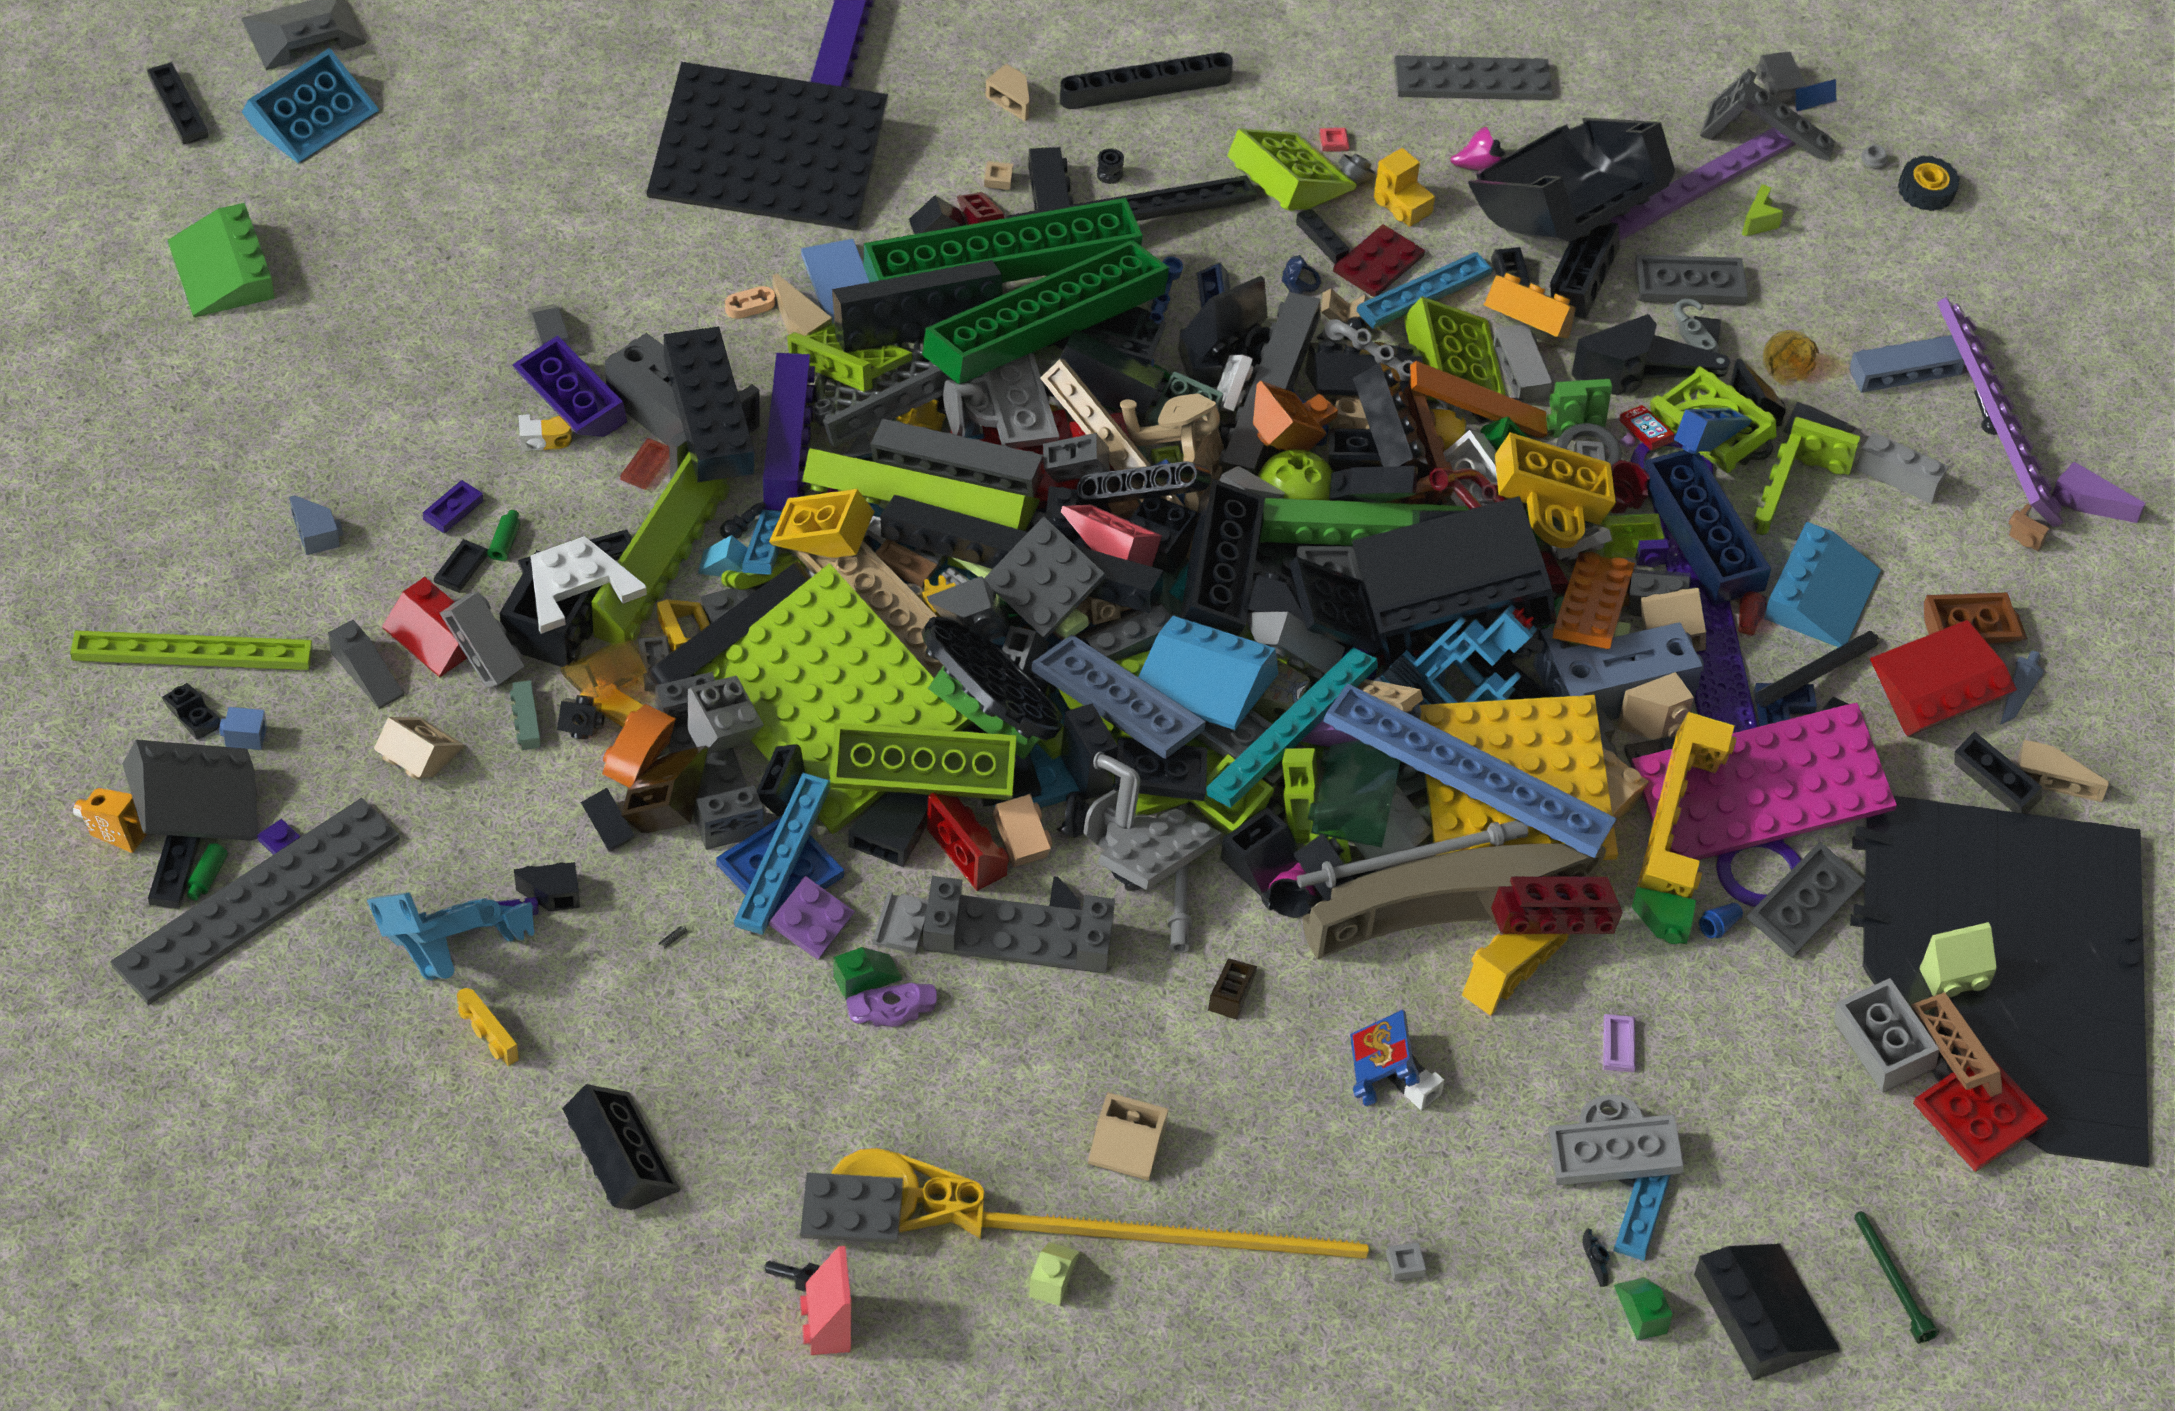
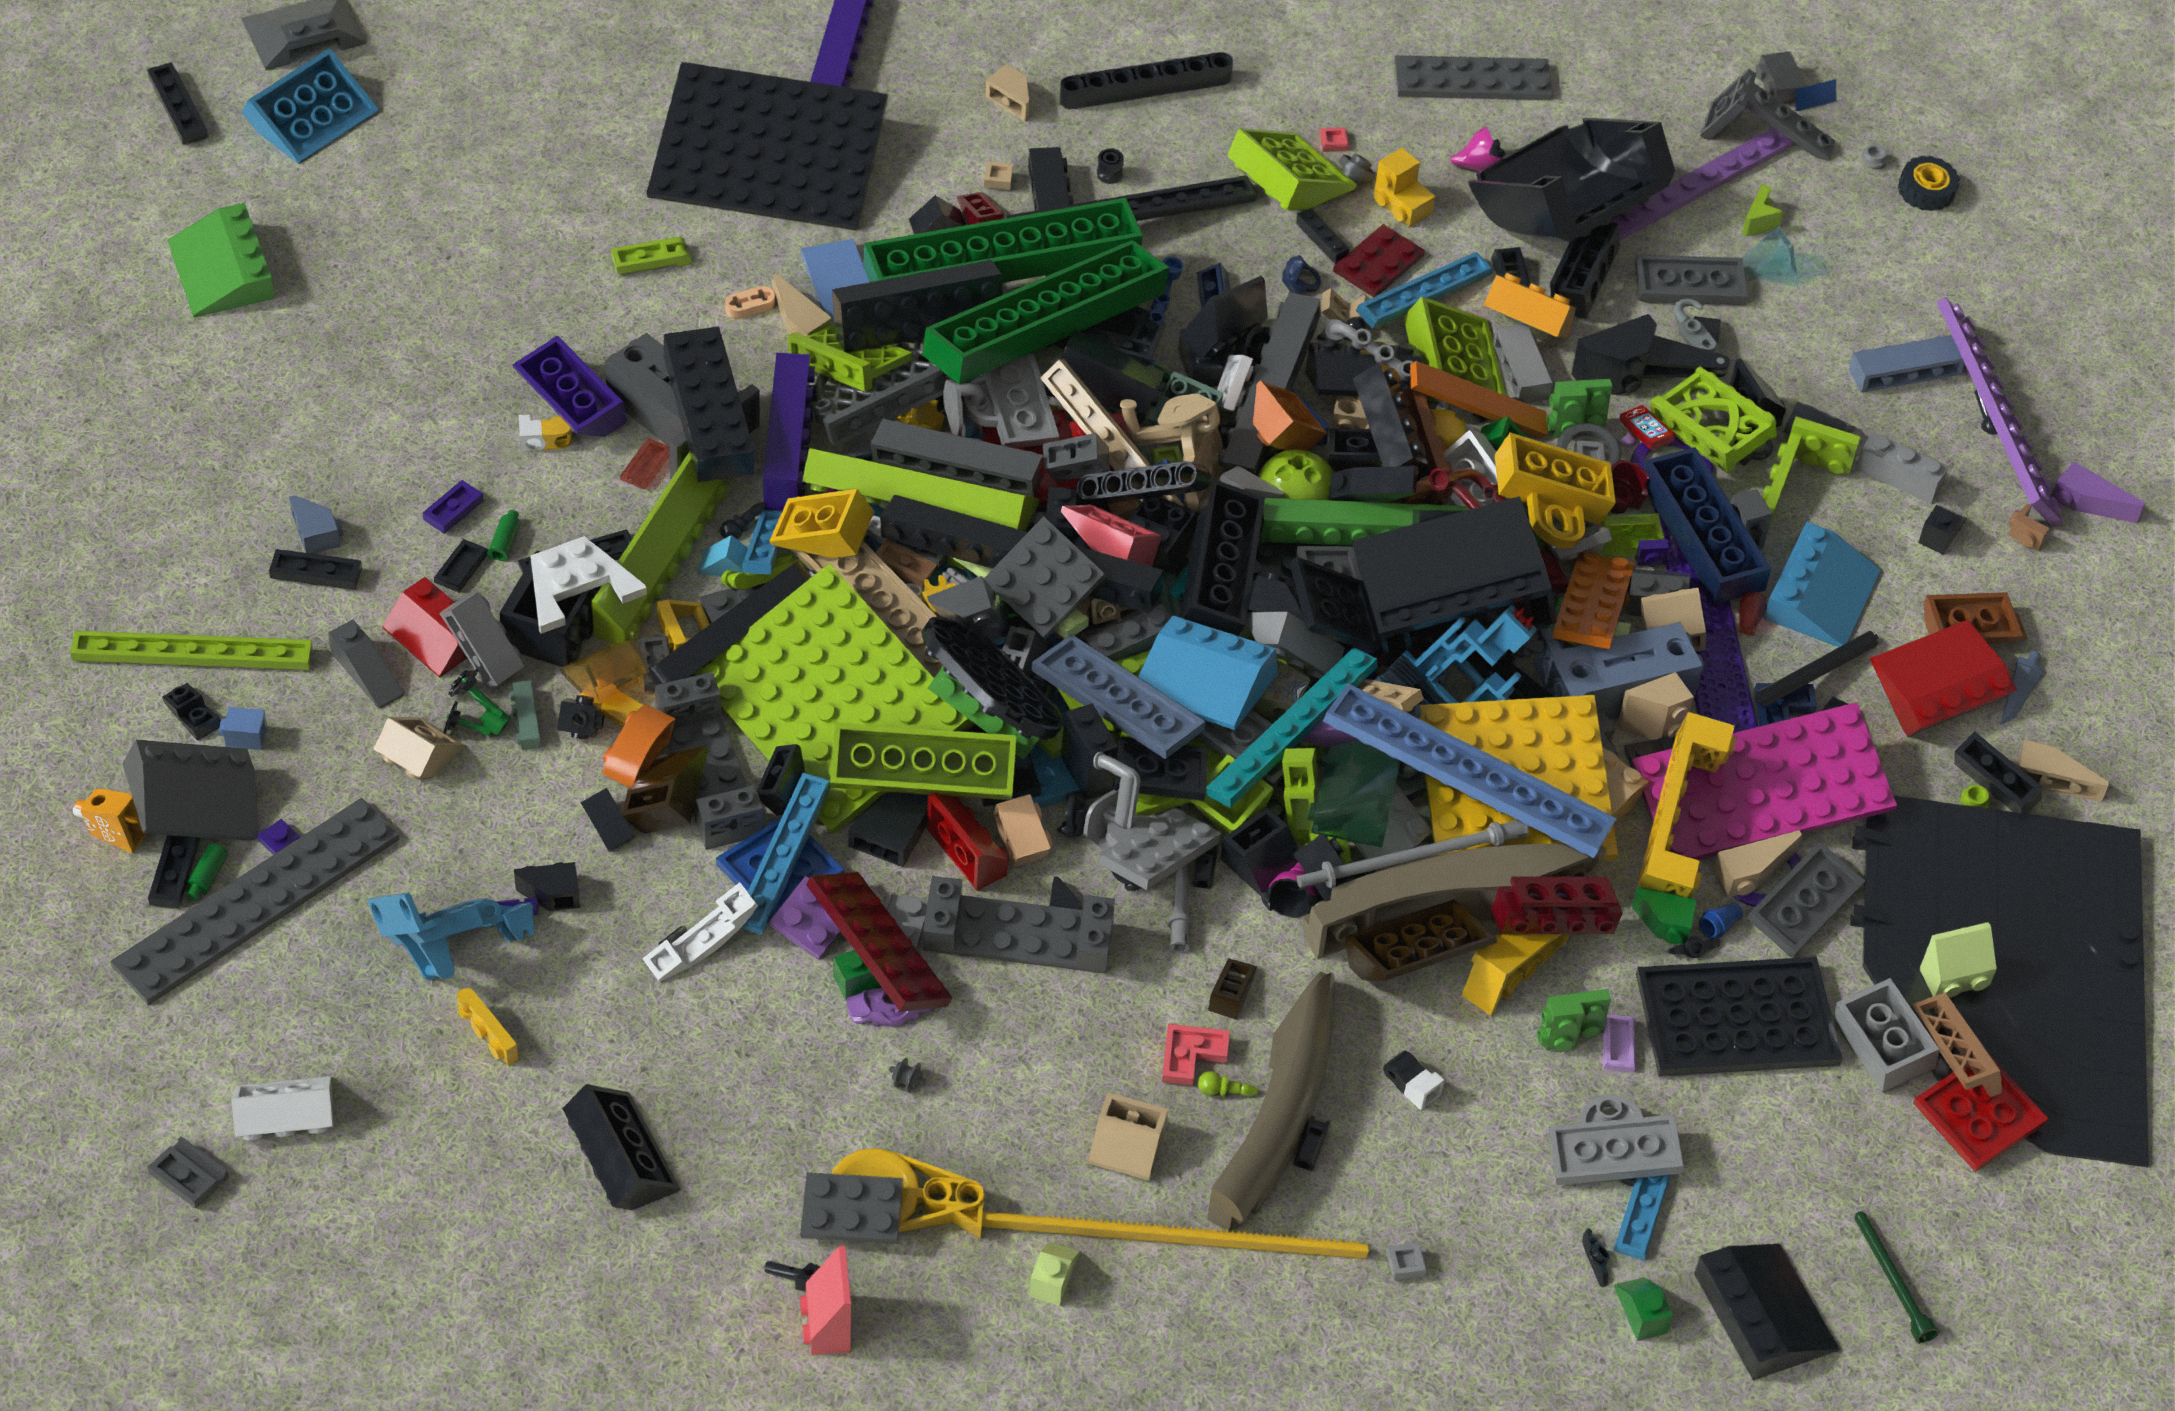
dark grey slope [527,304,570,346] -> none
light grey slope [688,675,764,754] -> none
orange plate [1303,394,1338,427] -> none
blue flag [1350,1010,1420,1106] -> none
blue slope [1674,408,1752,454] -> none
clear yellow cylinder [1763,329,1819,385] -> none
none -> dark grey plate [148,1136,229,1209]
none -> white slope [231,1076,334,1140]
none -> black plate [269,549,362,590]
none -> green plant [443,668,511,737]
none -> lime plate [611,237,692,275]
none -> white slope [643,882,758,982]
none -> dark red plate [806,872,953,1012]
none -> dark grey wheel [889,1058,926,1093]
none -> coral plate [1162,1024,1230,1086]
none -> black bar [1192,844,1218,889]
none -> lime bar [1198,1071,1259,1097]
none -> dark tan slope [1207,970,1335,1232]
none -> black bar [1293,1115,1331,1171]
none -> dark brown slope [1345,899,1497,981]
none -> bright green plate [1537,989,1611,1052]
none -> black plate [1636,957,1843,1076]
none -> black piece [1667,936,1720,958]
none -> tan slope [1713,830,1802,898]
none -> dark grey brick [1730,489,1772,550]
none -> clear light blue slope [1742,225,1799,287]
none -> black slope [1918,505,1967,555]
none -> lime plate [1960,785,1990,808]

